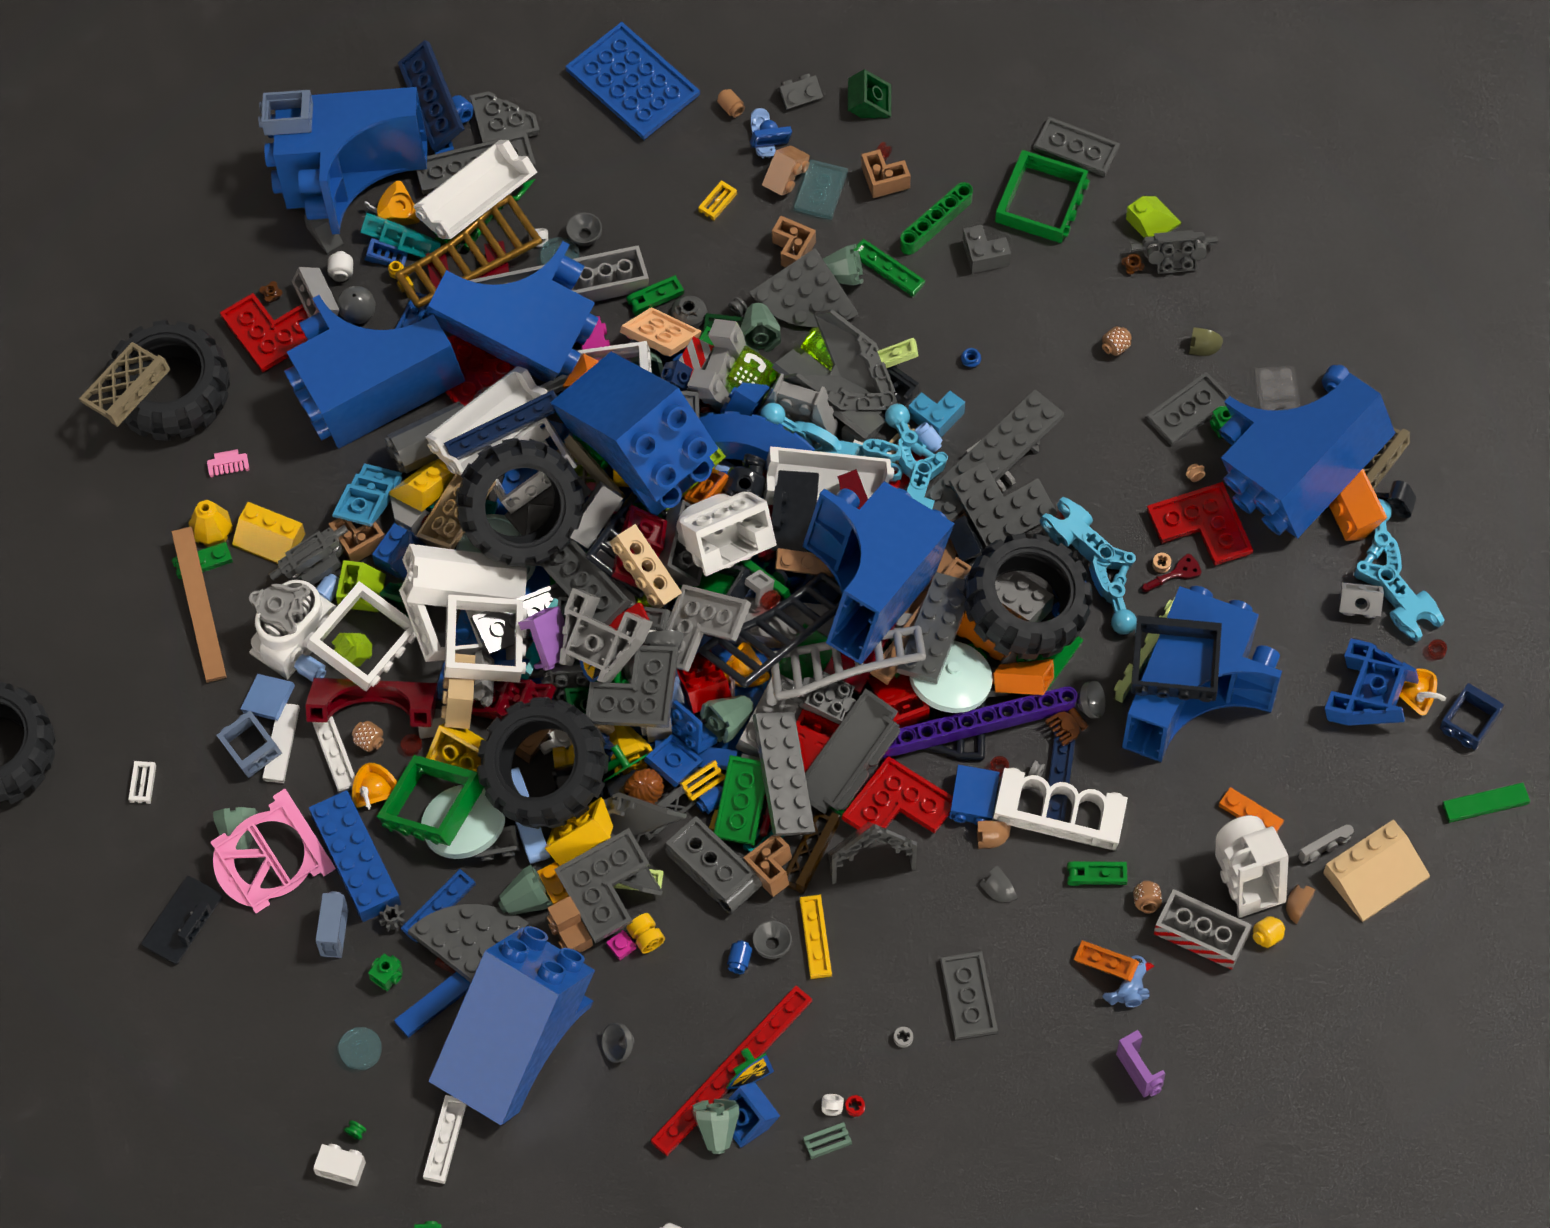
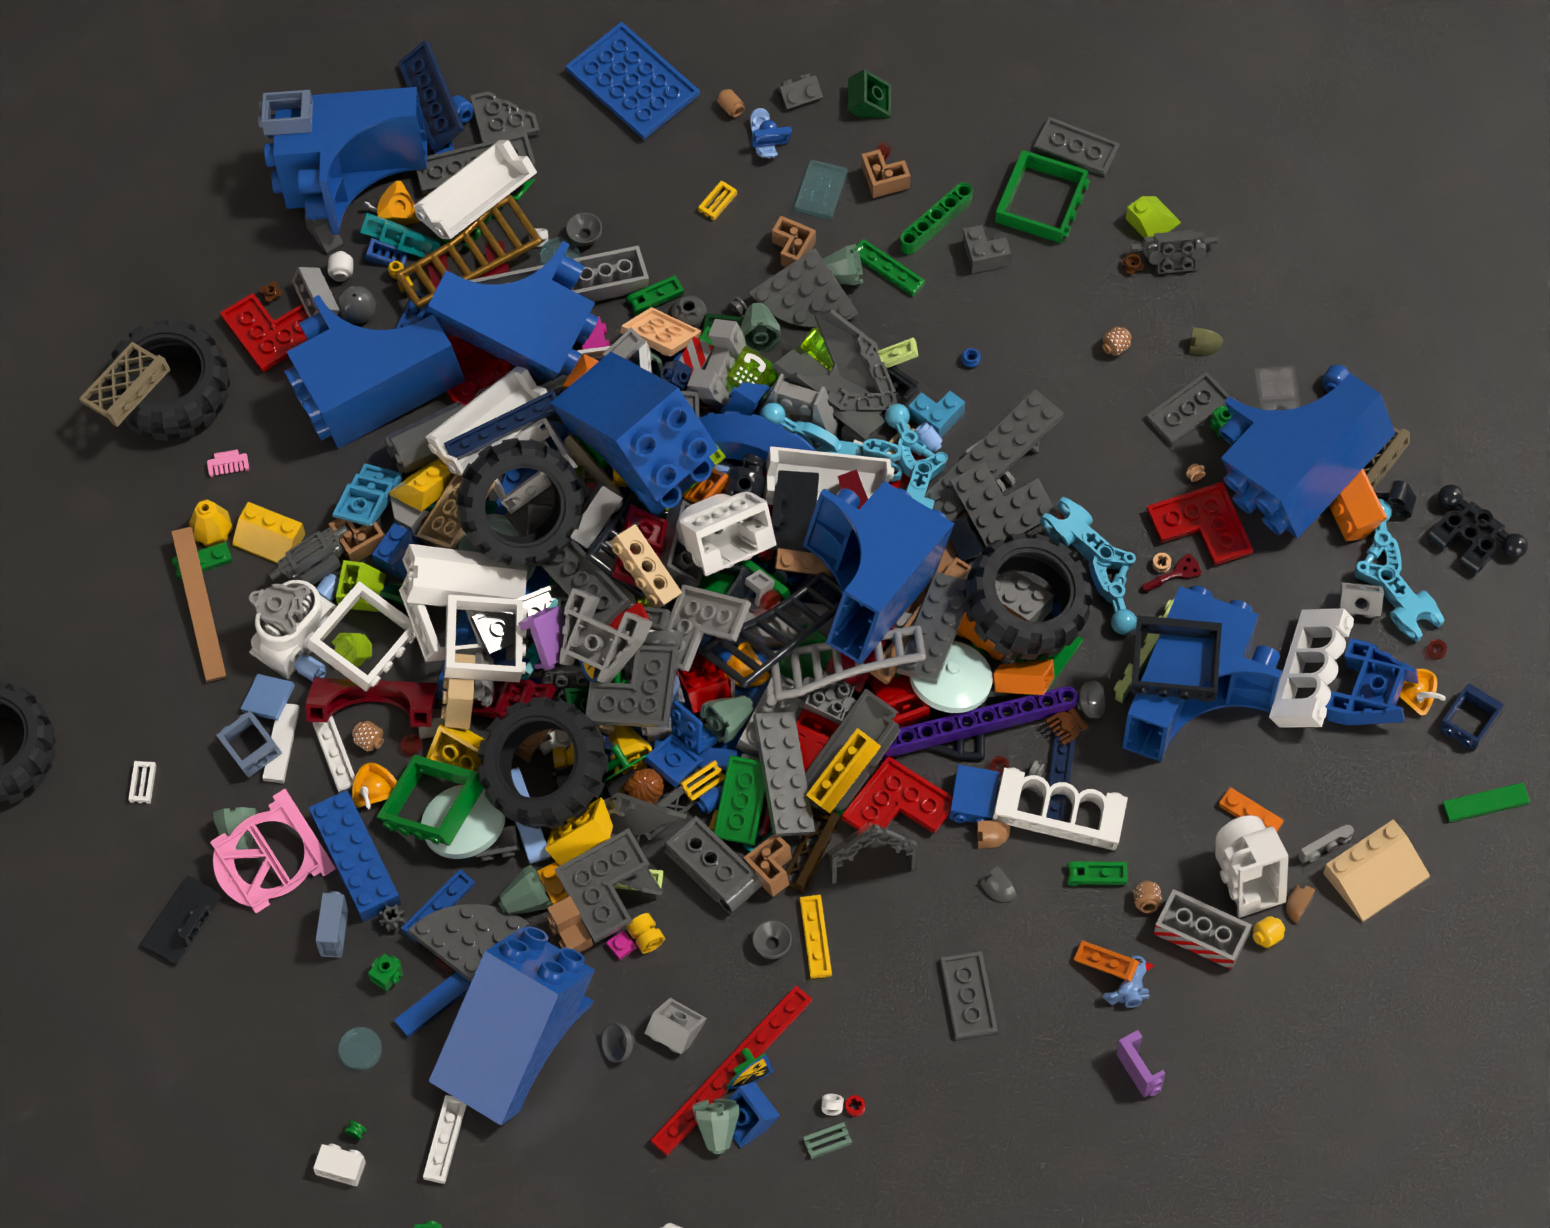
blue brick [727,941,752,974] -> none
medium nougat brick [762,145,810,196] -> none
light grey bush [894,1027,913,1048] -> none
none -> light grey tile [602,327,646,360]
none -> light grey slope [644,998,707,1054]
none -> yellow brick [806,728,881,813]
none -> white fence [1269,608,1354,727]
none -> black connector [1427,484,1528,575]

